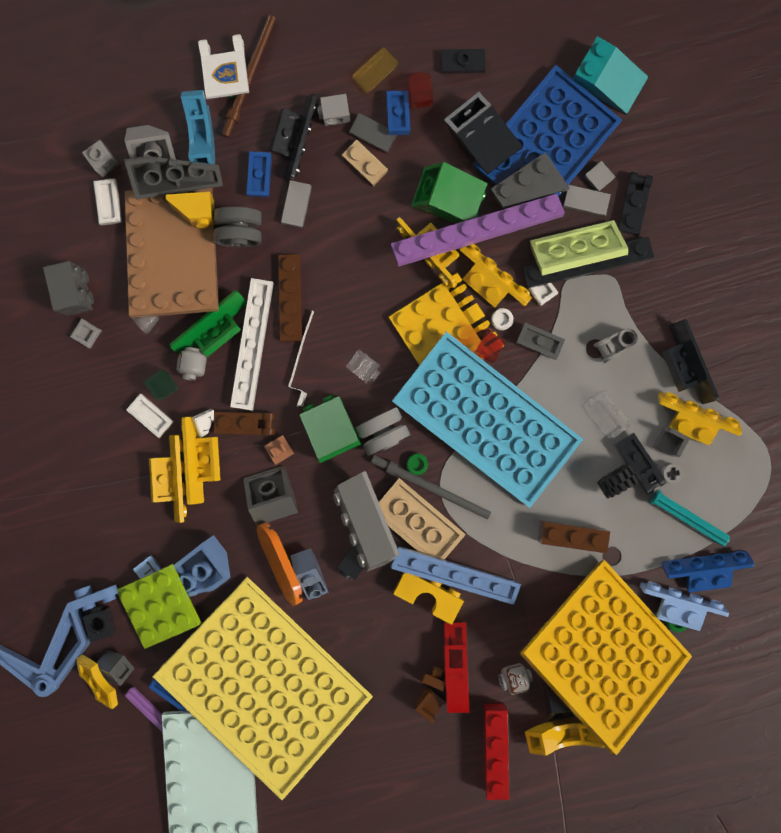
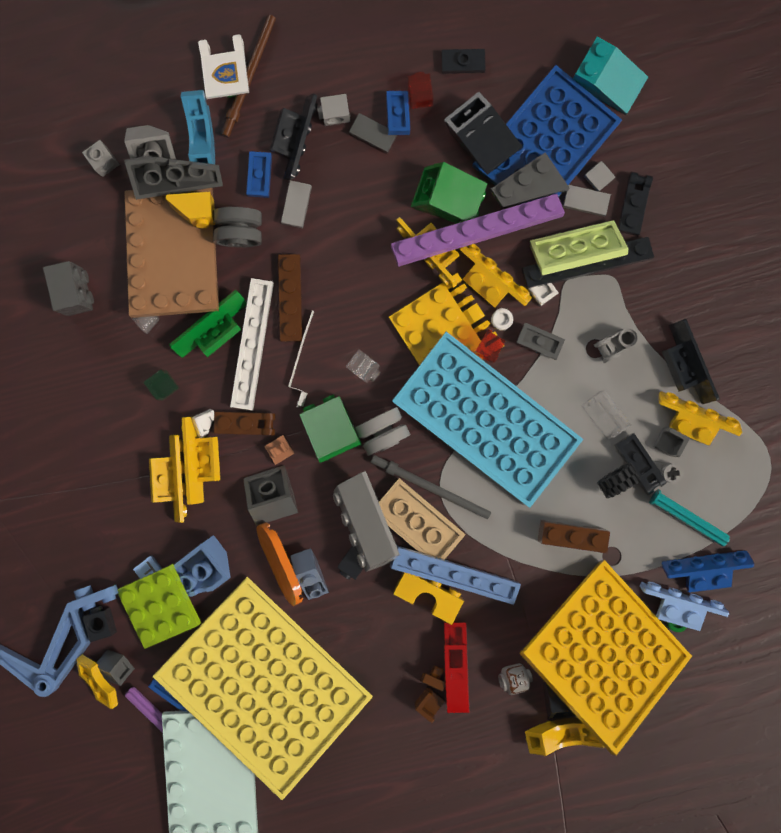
light grey tile [70,318,102,349] -> none
white tile [93,178,122,225] -> none
white tile [126,393,174,438] -> none
light grey head [176,347,207,381] -> none
tan plate [342,140,388,187] -> none
clear yellow tile [352,47,398,94] -> none
green tile [406,453,428,475] -> none
red brick [483,703,509,800] -> none

